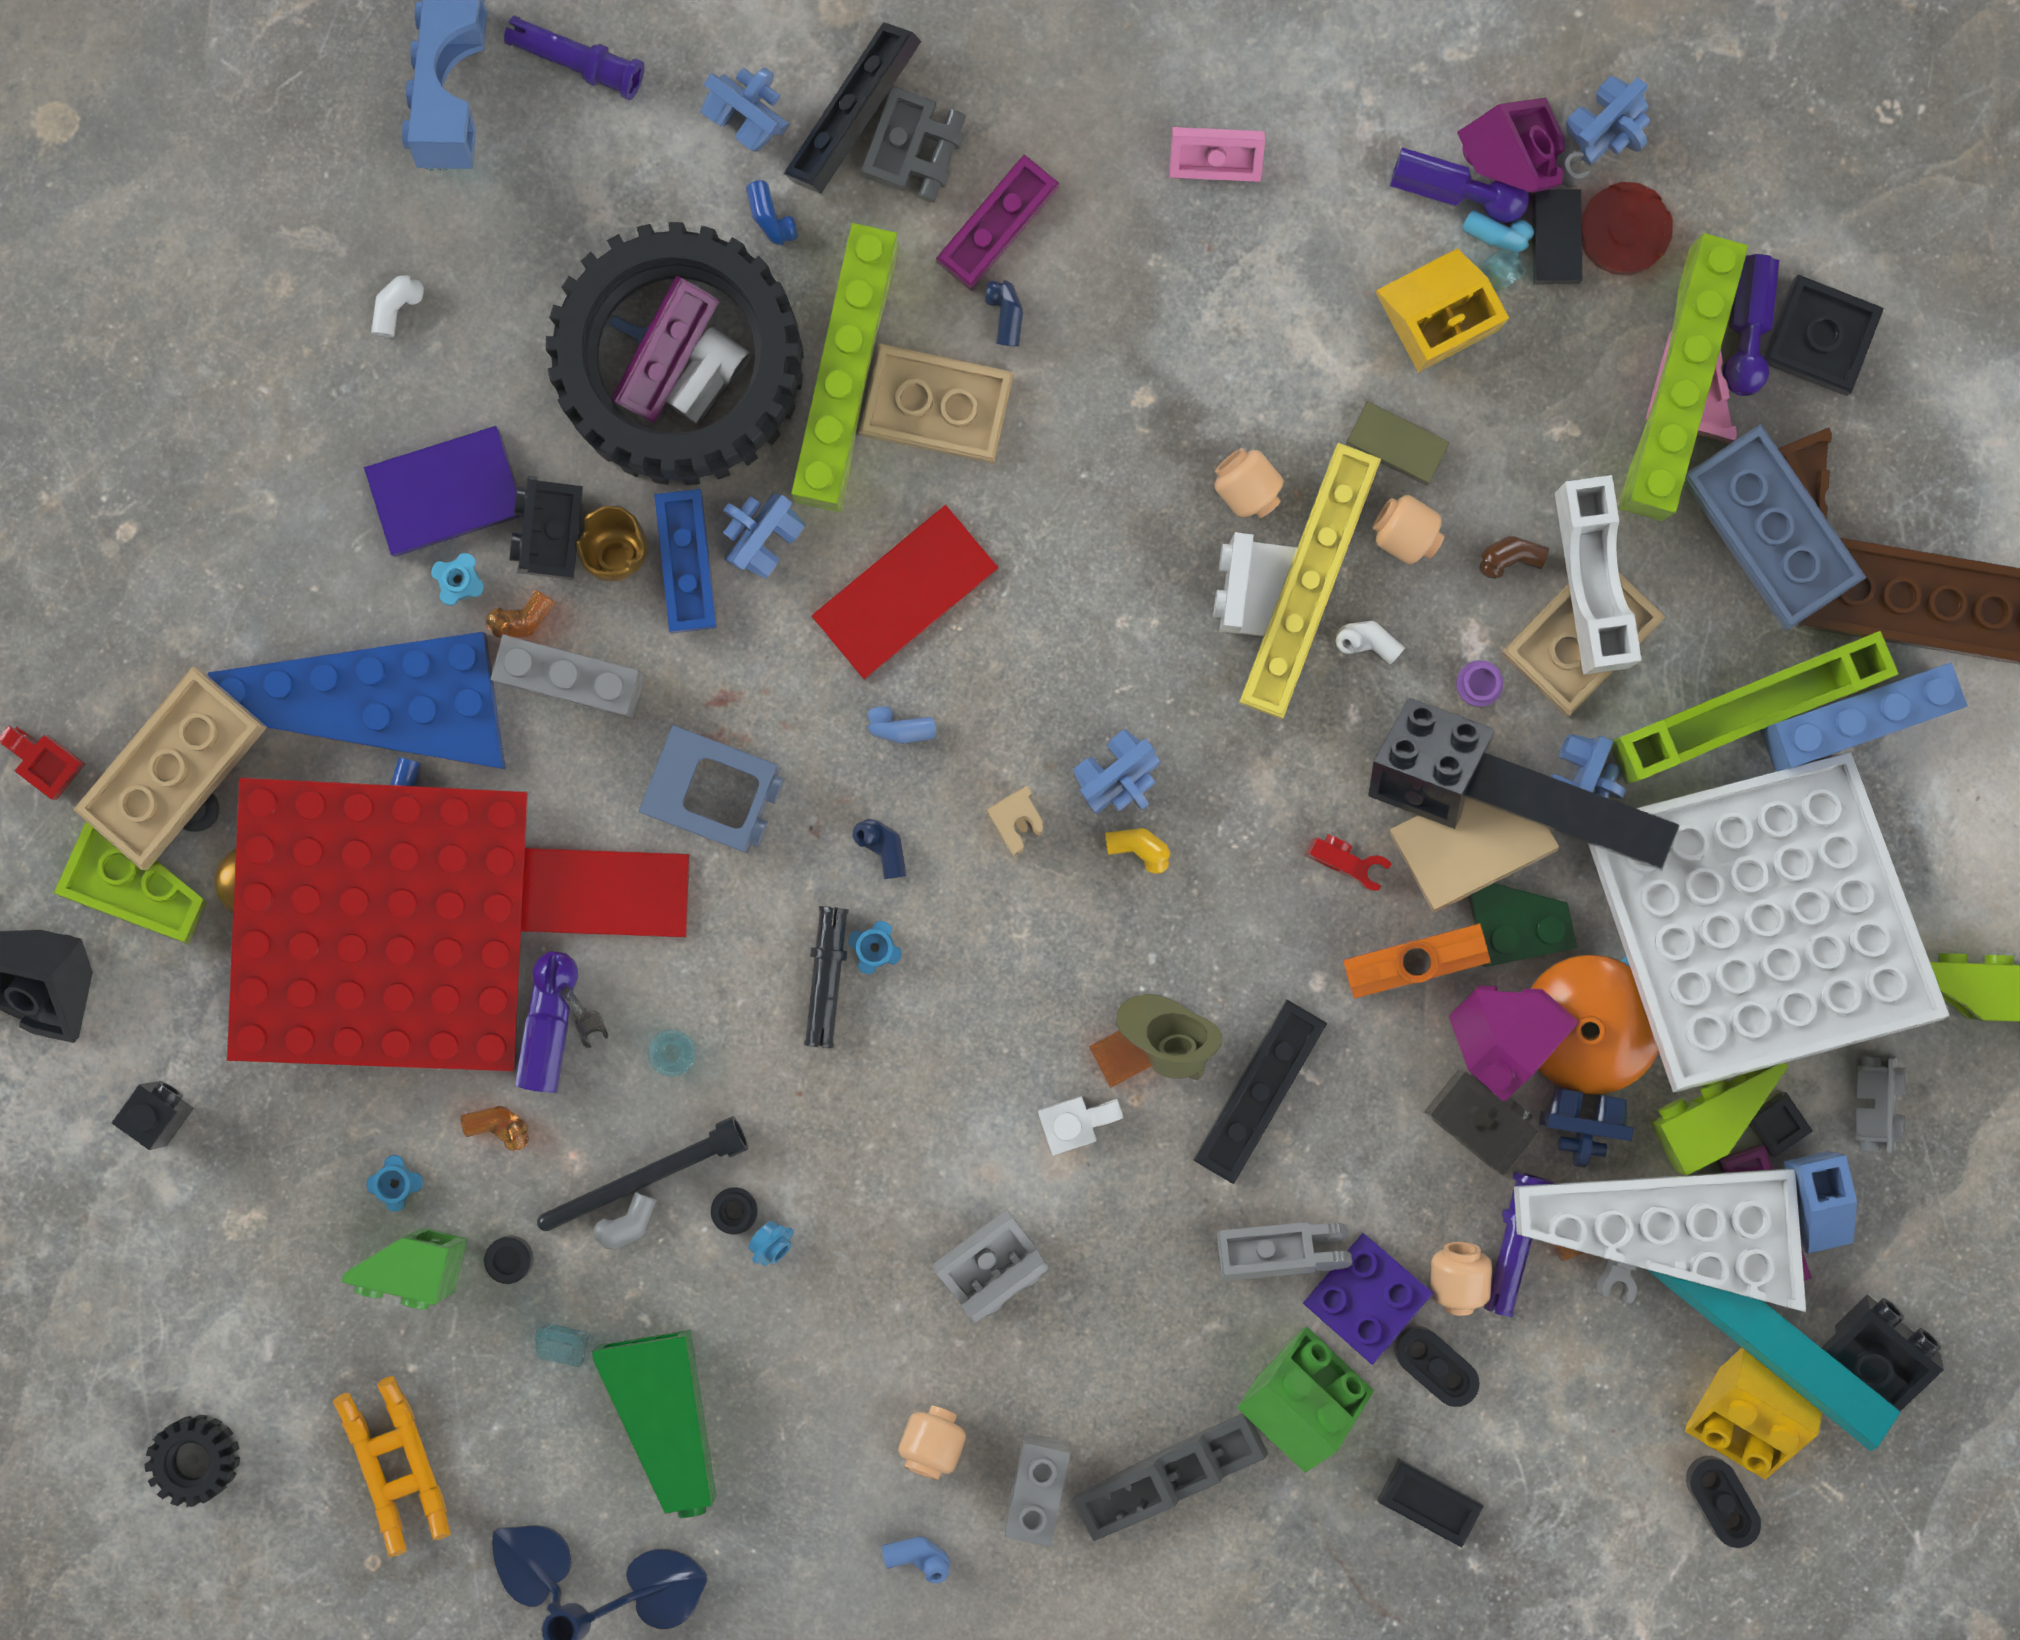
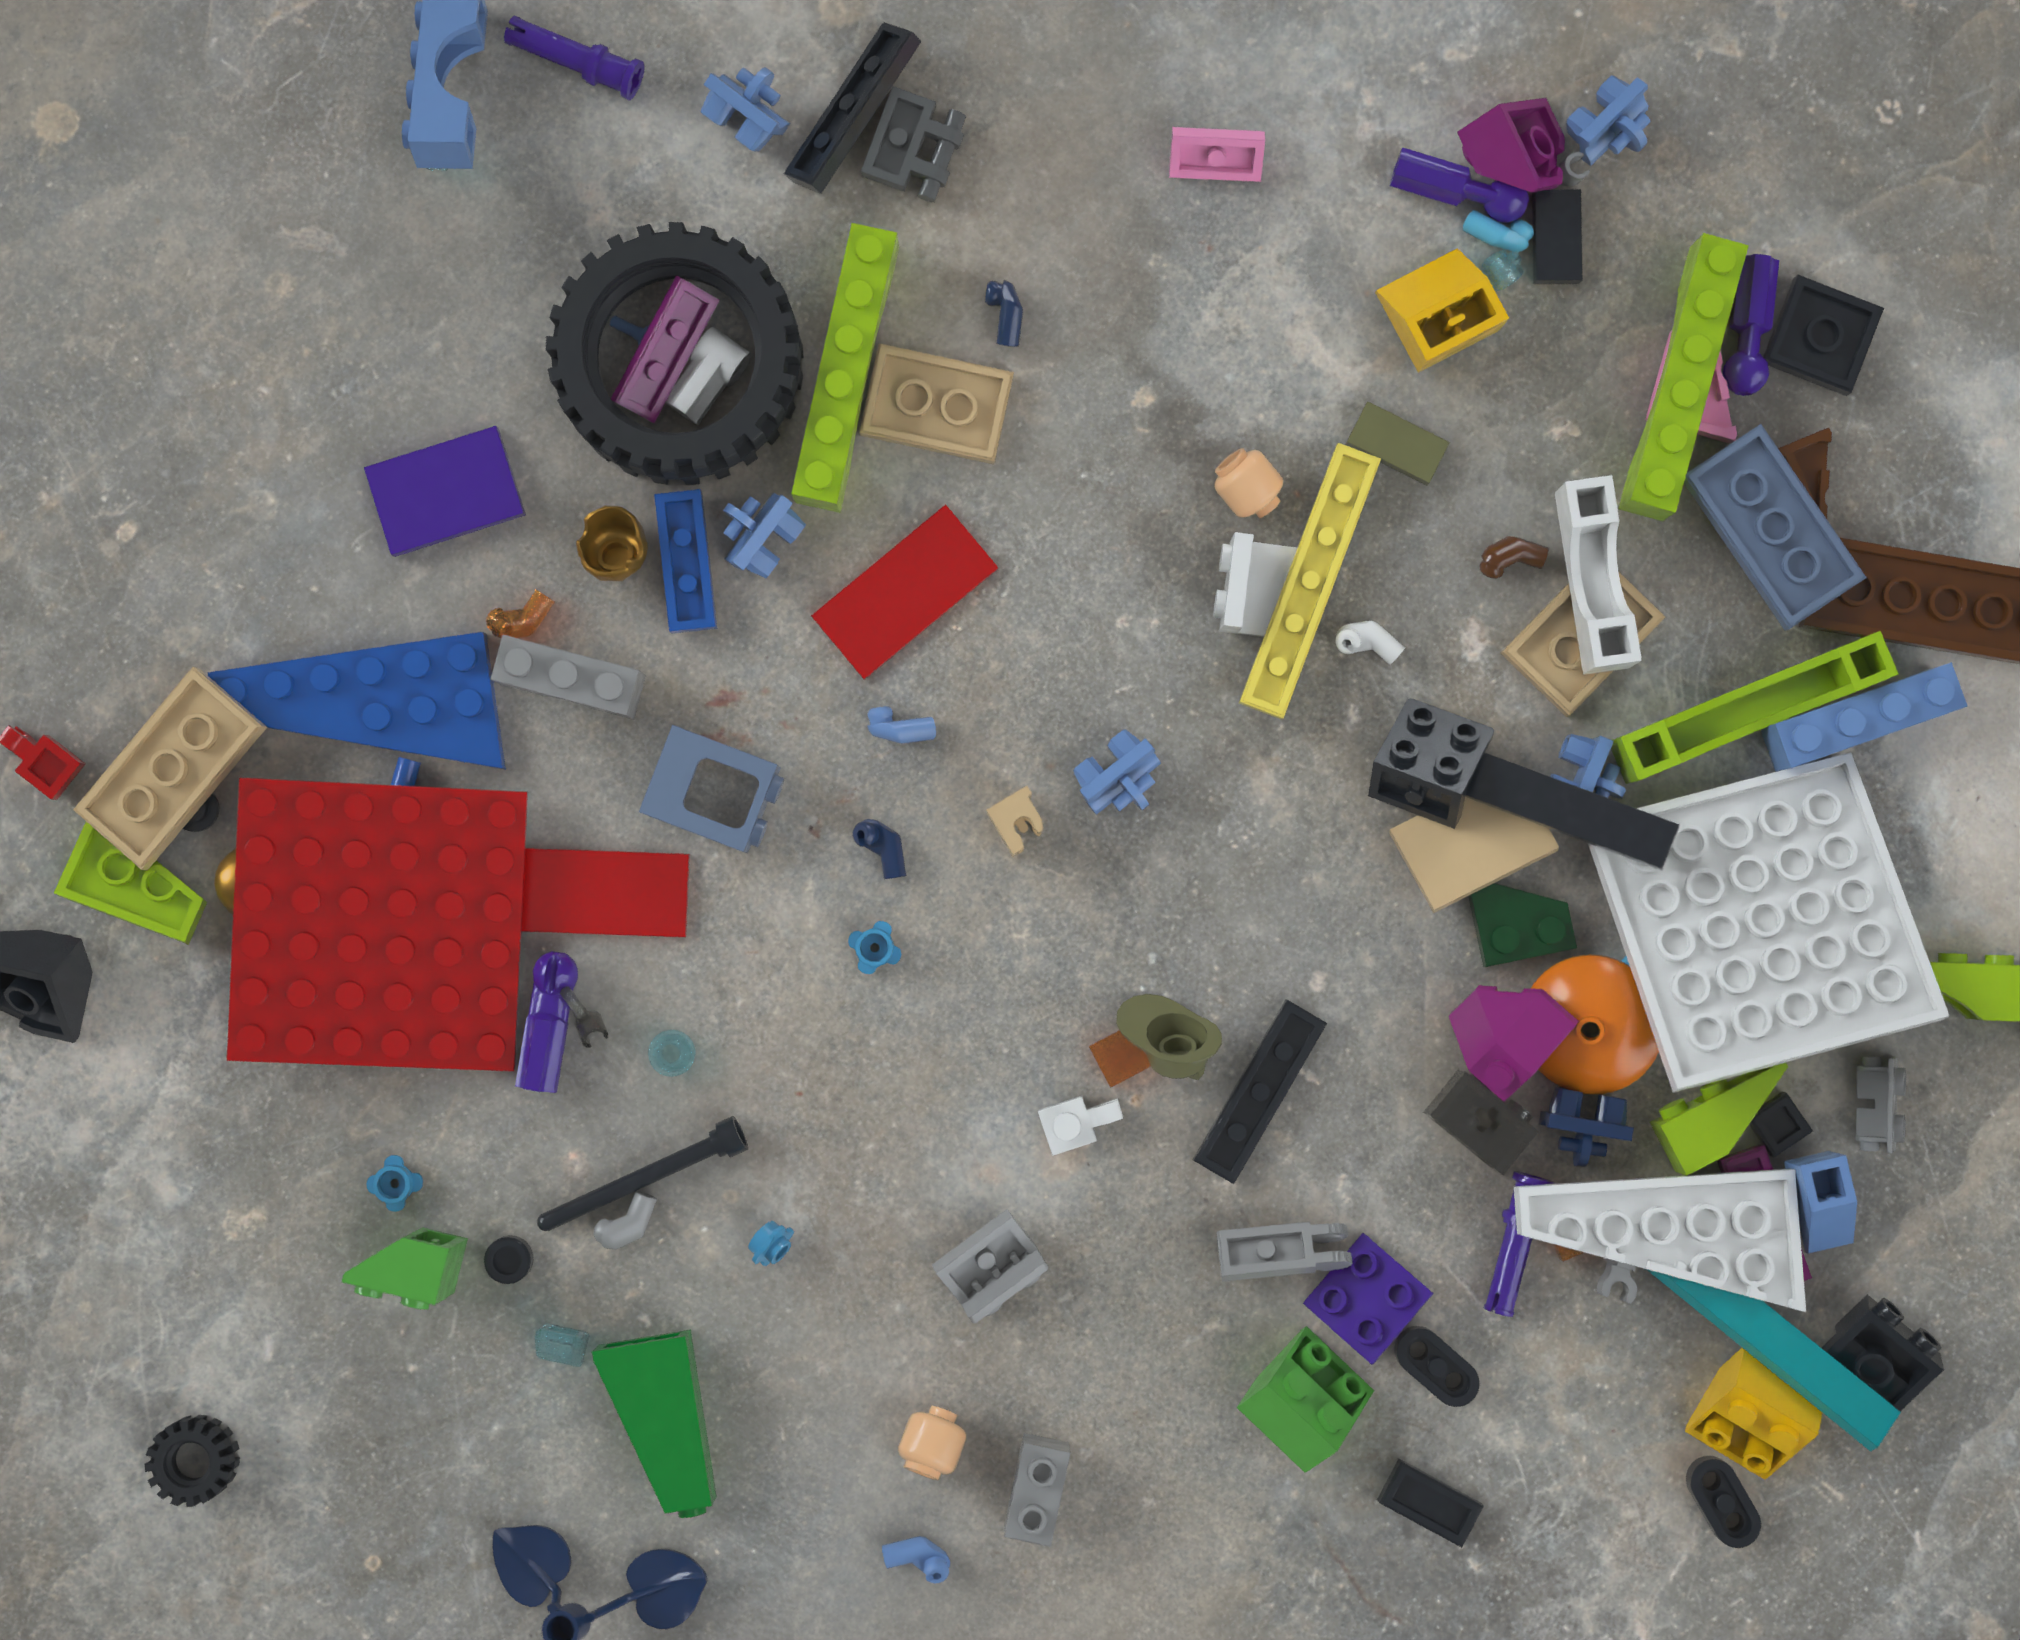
black brick [111,1081,194,1150] -> none
light orange piece [333,1376,451,1557] -> none
white arm [371,275,424,338] -> none
medium azure plate [431,553,484,606] -> none
clear orange arm [461,1106,529,1151] -> none
black bracket [509,476,583,580] -> none
black plate [711,1187,758,1235] -> none
blue arm [746,180,798,245] -> none
black pin [804,906,849,1048] -> none
magenta tile [936,154,1059,291] -> none
dark grey slope [1073,1413,1268,1541] -> none
yellow arm [1105,828,1171,874] -> none
red plate [1304,834,1392,891] -> none
orange piece [1343,923,1491,999] -> none
light nougat head [1372,495,1445,564] -> none
light nougat head [1430,1242,1492,1316] -> none
medium lavender plate [1456,660,1503,707] -> none
clear red tile [1582,182,1673,275] -> none

